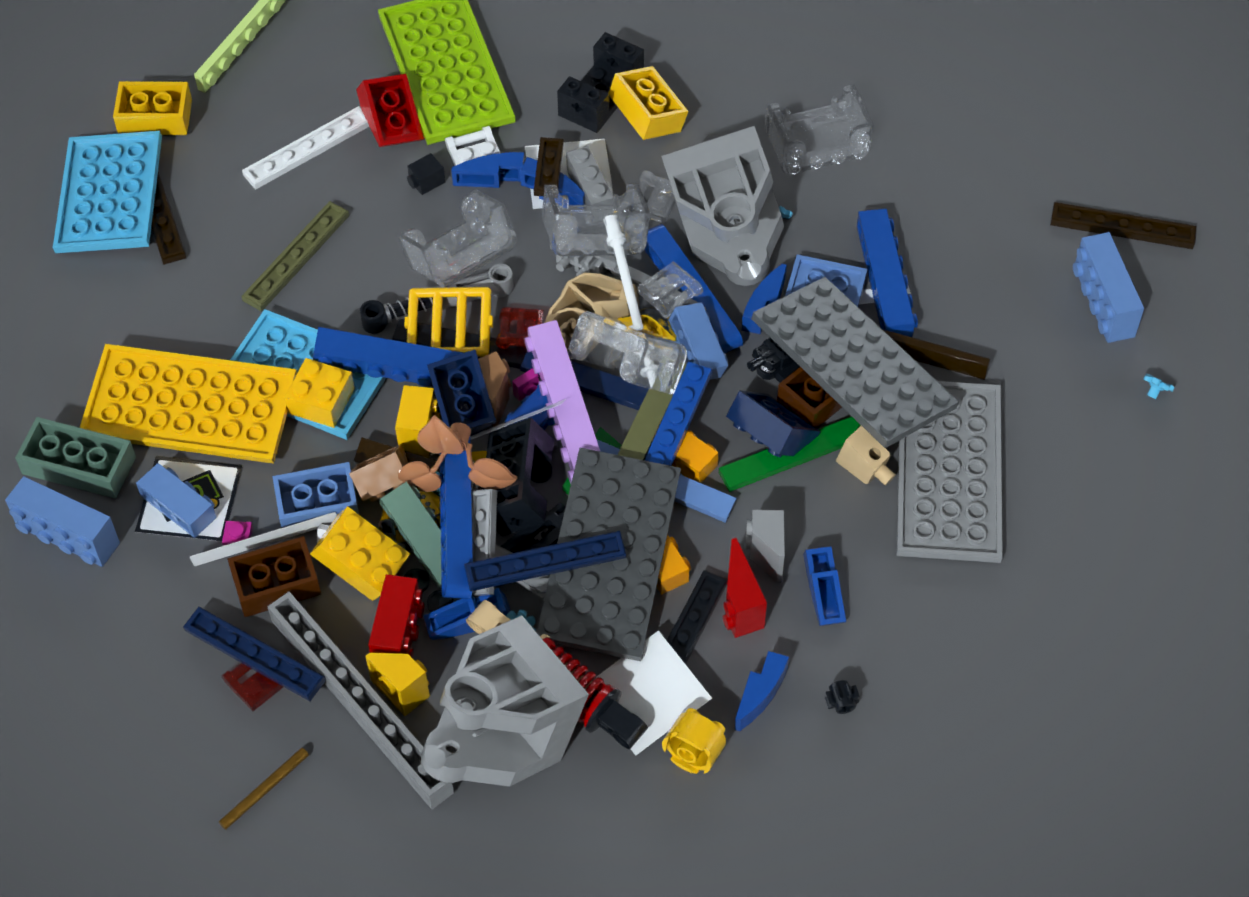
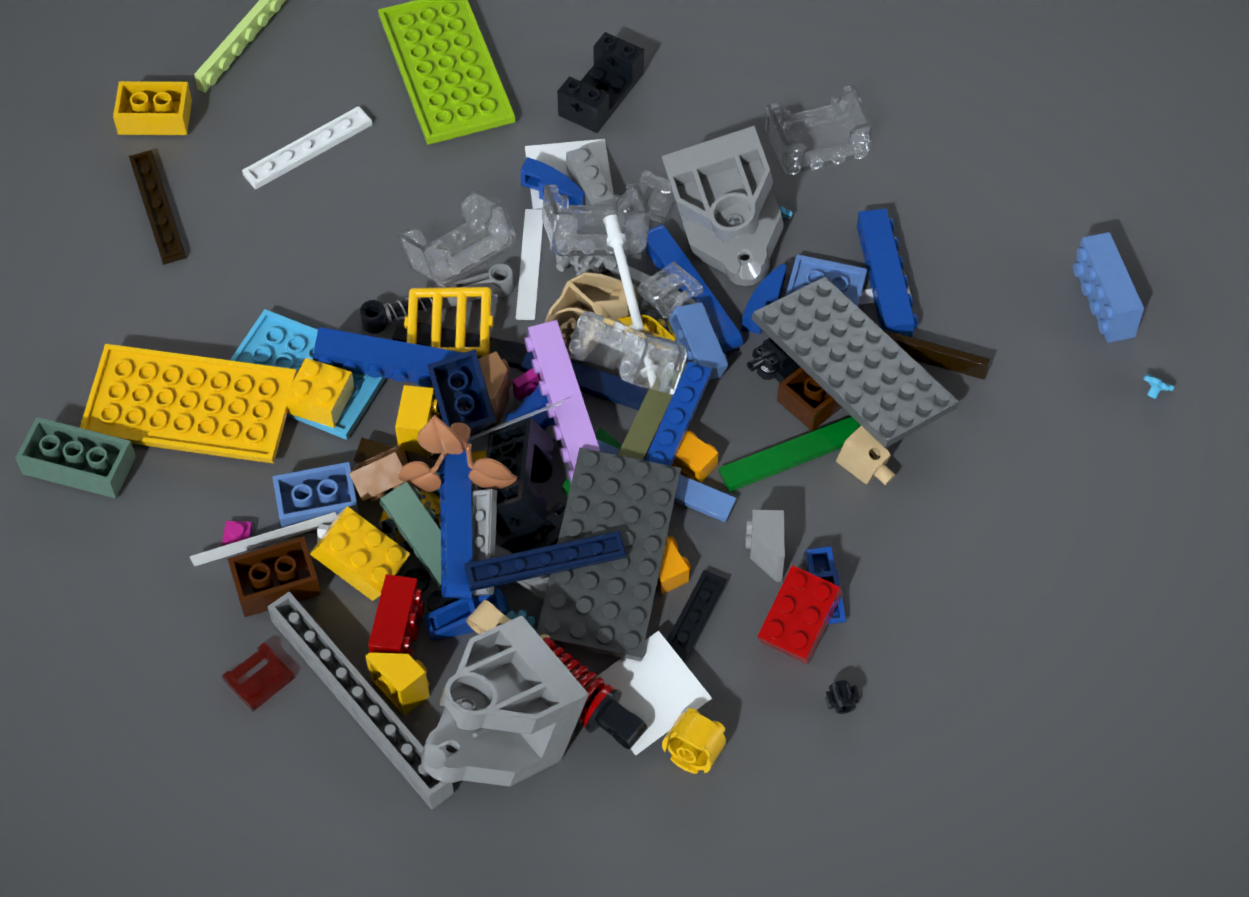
medium blue brick [5,476,120,567] -> none
medium azure plate [53,131,162,253] -> none
sticker [135,456,242,541] -> none
medium blue brick [136,463,217,538] -> none
dark blue tile [183,607,326,702] -> none
pearl gold bar [219,748,309,830] -> none
olive tile [241,201,349,312] -> none
red slope [356,74,424,147] -> none
black brick [407,153,445,195] -> none
white plate [445,126,500,166] -> none
blue slope [451,152,525,188] -> none
clear red plate [496,307,544,349] -> none
dark brown tile [534,137,564,197] -> none
yellow brick [608,66,688,140] -> none
red slope [723,538,767,638] -> none
dark blue slope [726,390,821,457] -> none
blue slope [735,651,789,731] -> none
light grey plate [896,381,1002,563] -> none
dark brown tile [1050,202,1196,249] -> none
none -> white sticker [516,209,544,320]
none -> red brick [757,565,843,664]

